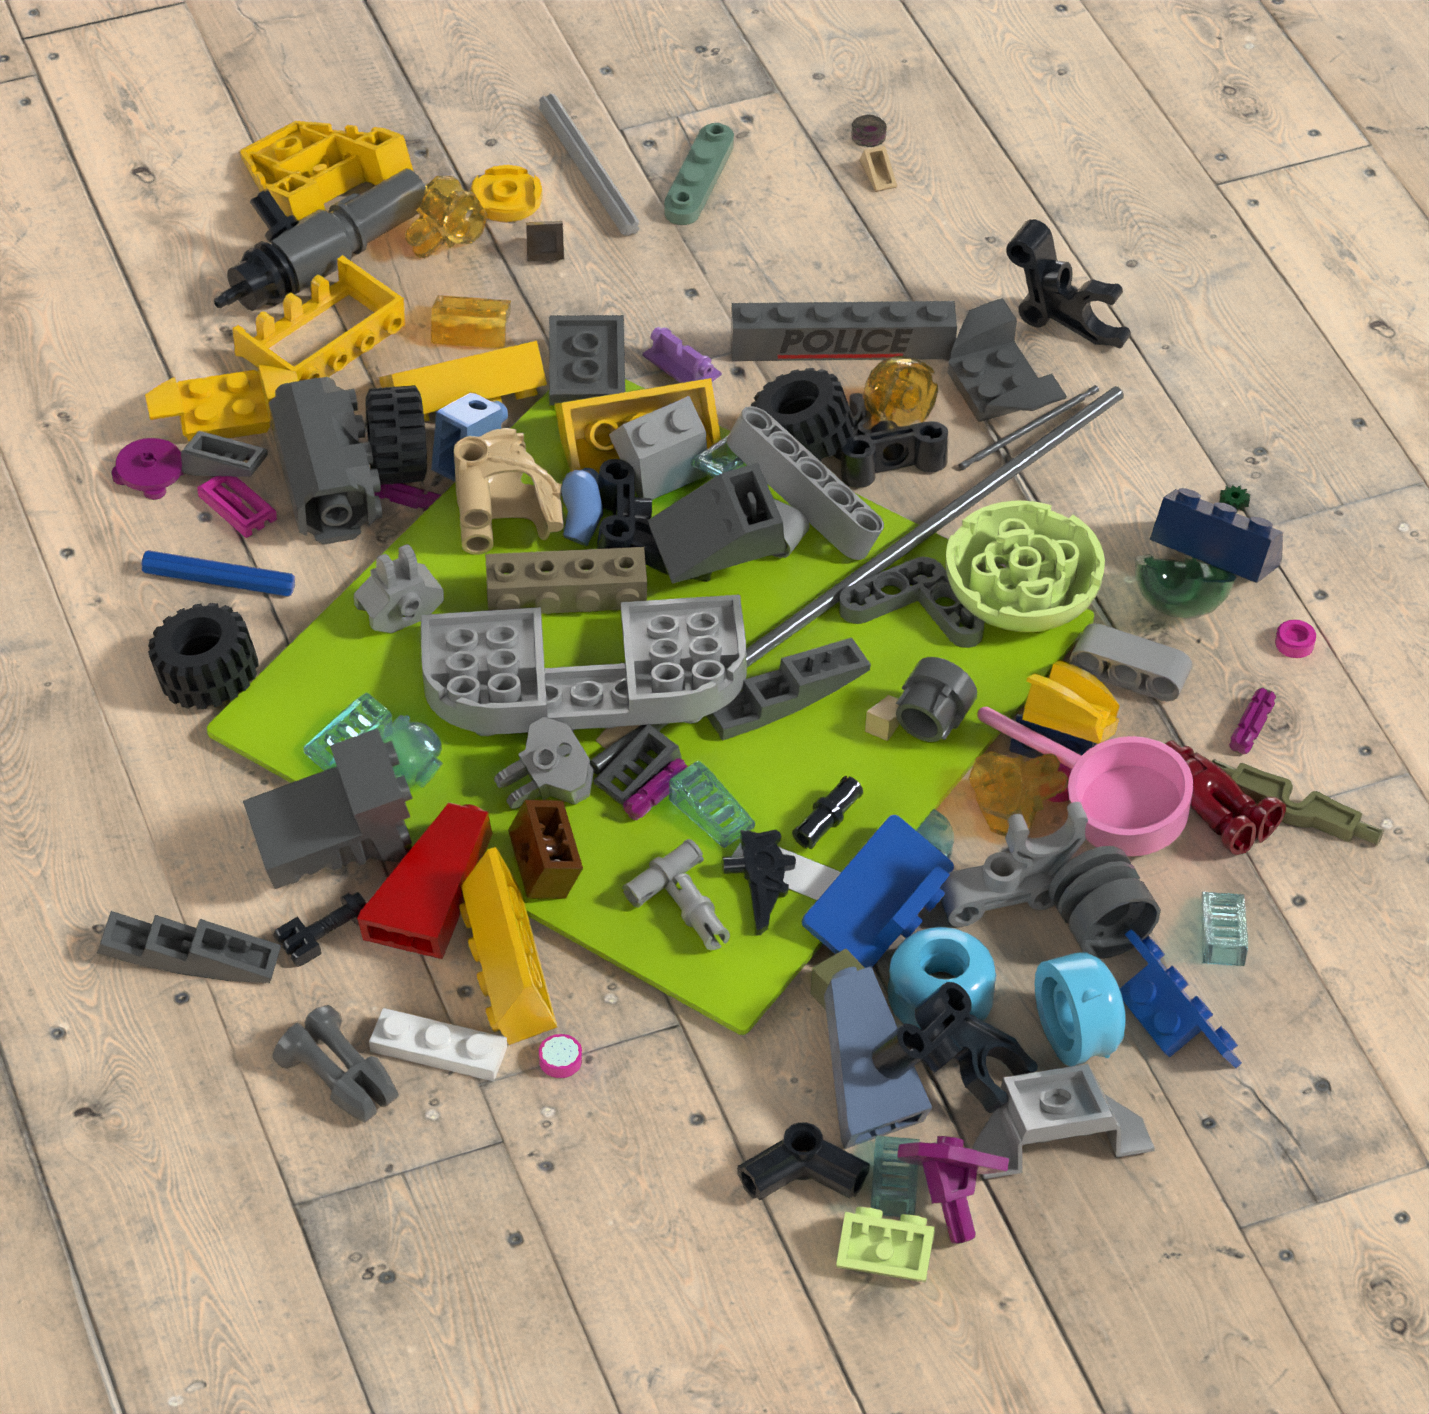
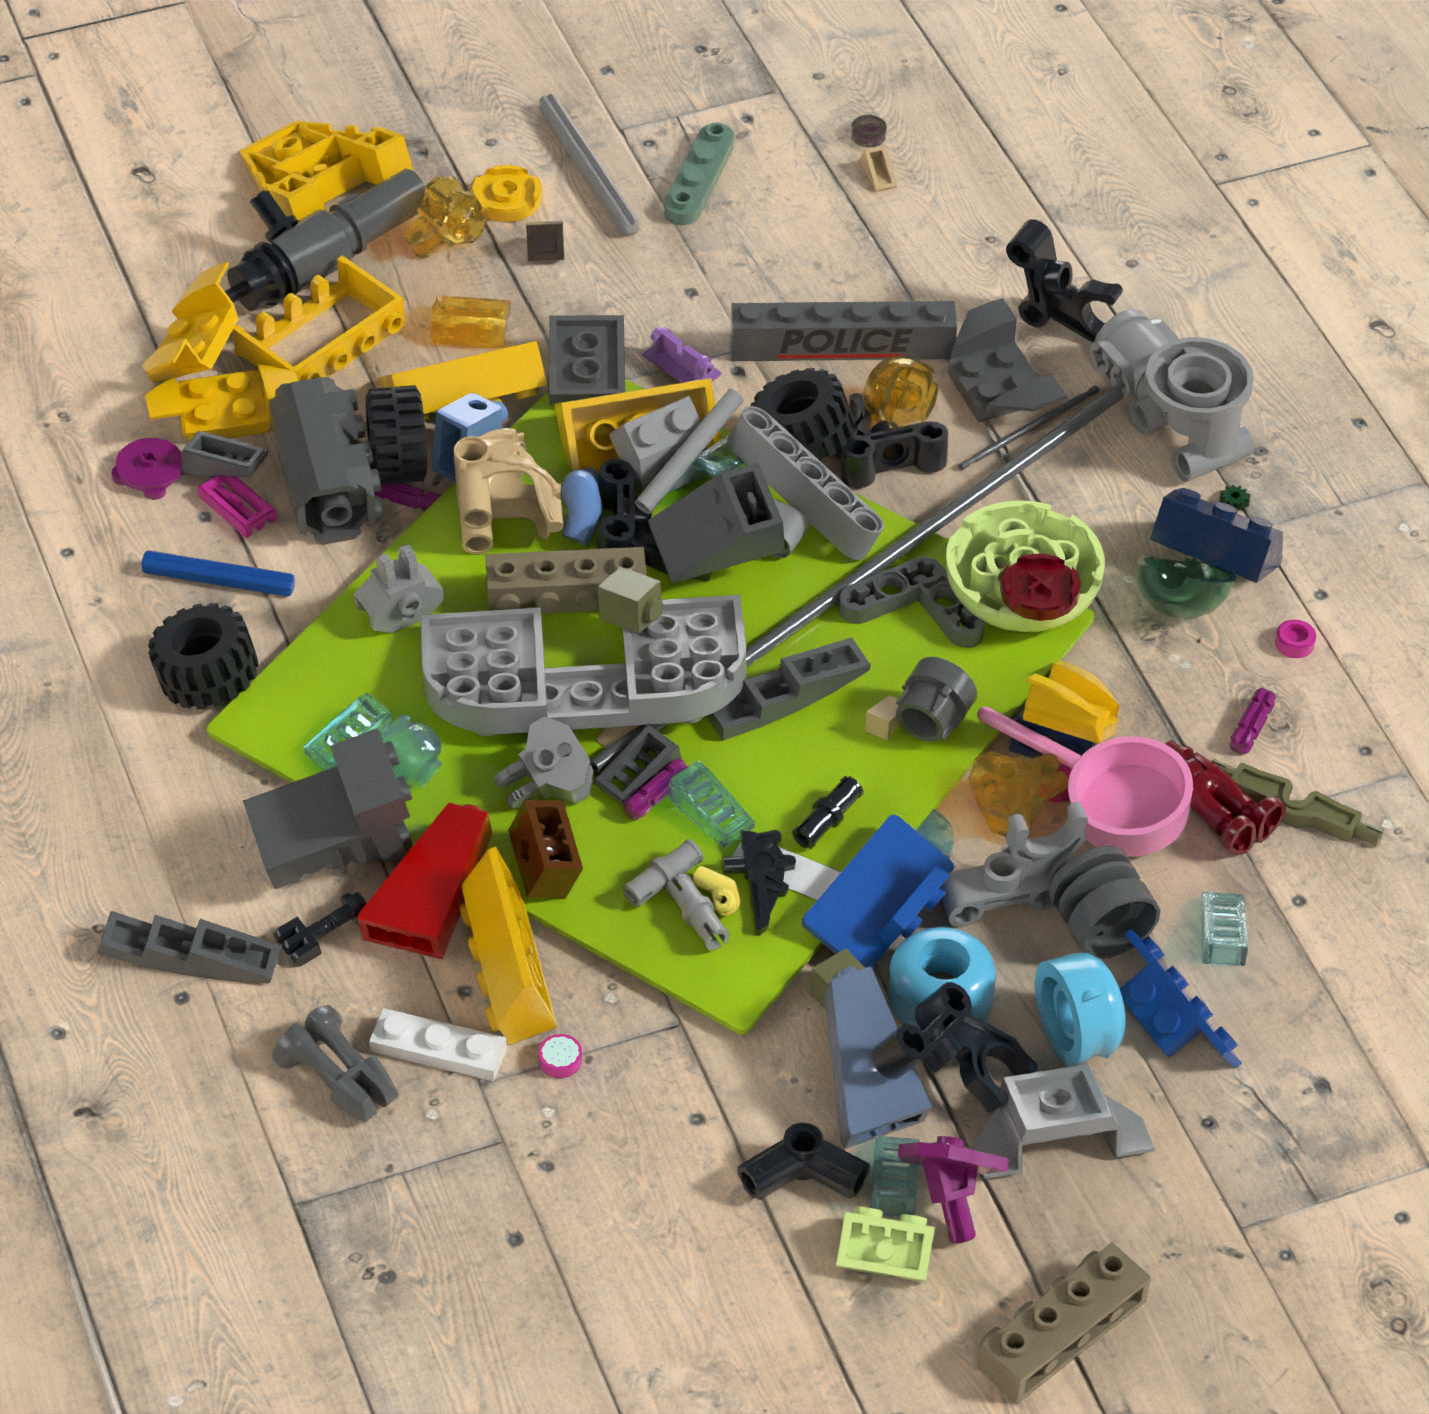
light grey beam [1070,623,1192,702] -> none
none -> yellow piece [141,261,238,383]
none -> olive brick [598,566,663,634]
none -> light grey piece [635,389,743,514]
none -> light yellow arm [692,866,741,916]
none -> dark tan brick [978,1242,1151,1405]
none -> dark red tile [1000,553,1081,621]
none -> light grey piece [1090,309,1254,482]

